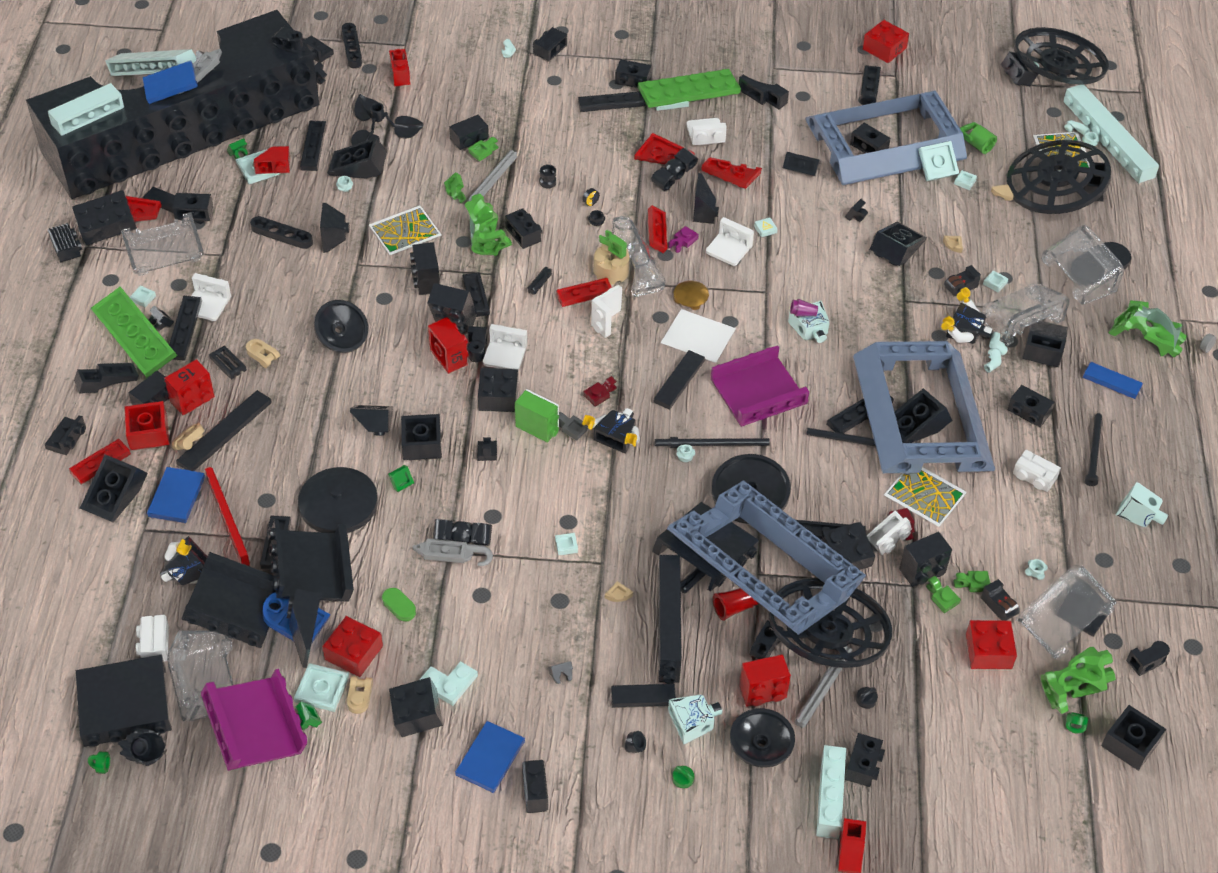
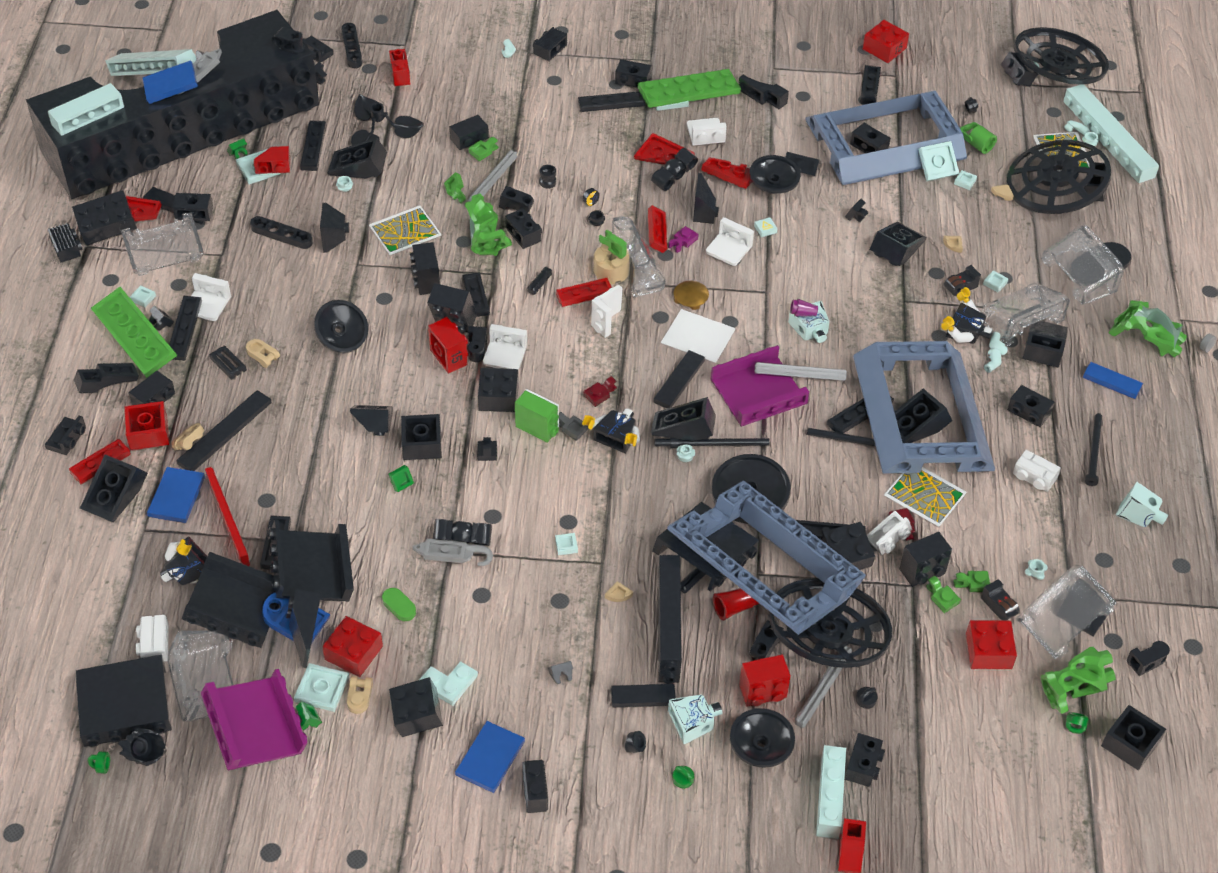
red brick [164,359,215,415] -> none
black dish [298,467,378,533] -> none
none -> black leg [499,186,534,213]
none -> black slope [651,397,716,441]
none -> black dish [749,155,801,194]
none -> light grey axle [755,362,847,381]
none -> black plate [965,97,978,113]

